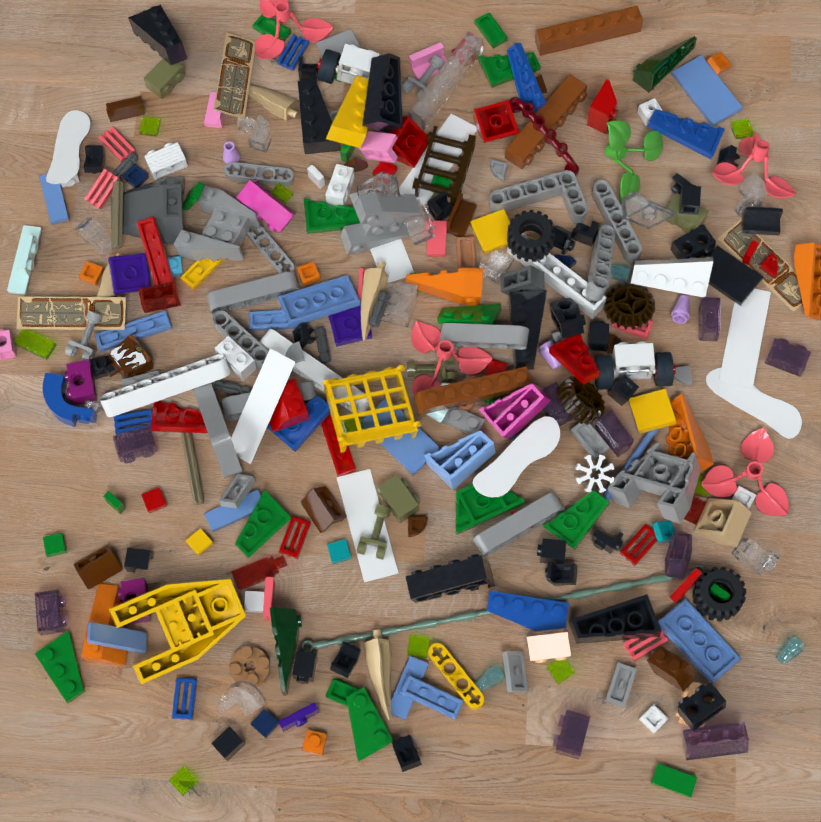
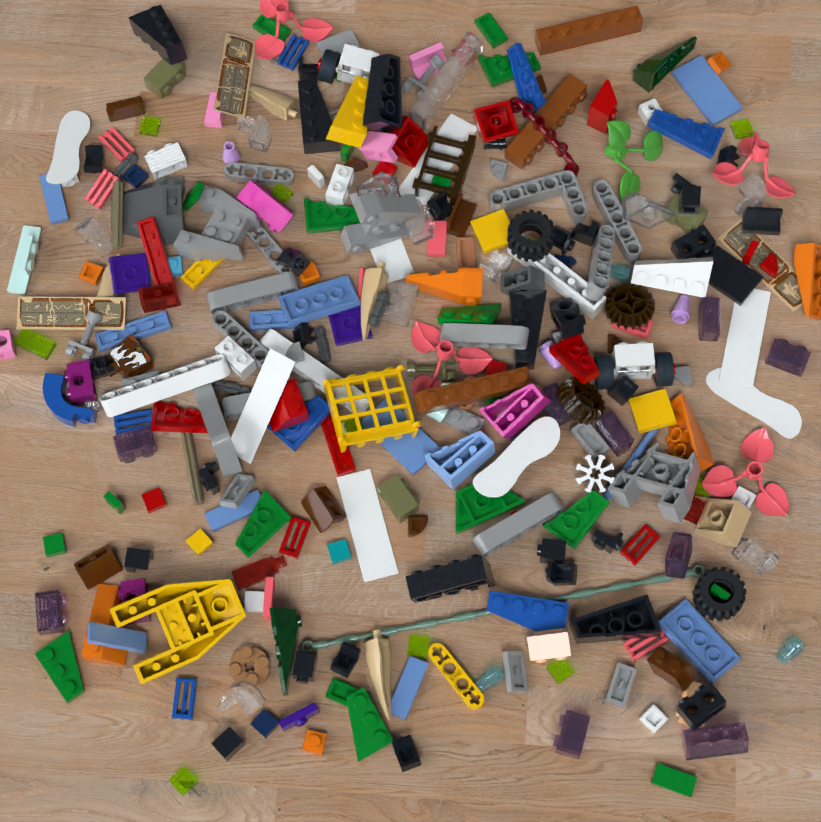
olive bar [357,505,391,560] -> none
medium blue tile [399,674,464,720] -> none
black brick [588,321,609,352] -> none
teal tile [652,521,677,543] -> none
red tile [669,568,703,603] -> none
none -> black bracket [199,461,220,495]
none -> black bracket [276,247,310,276]
none -> black pin [484,138,506,151]

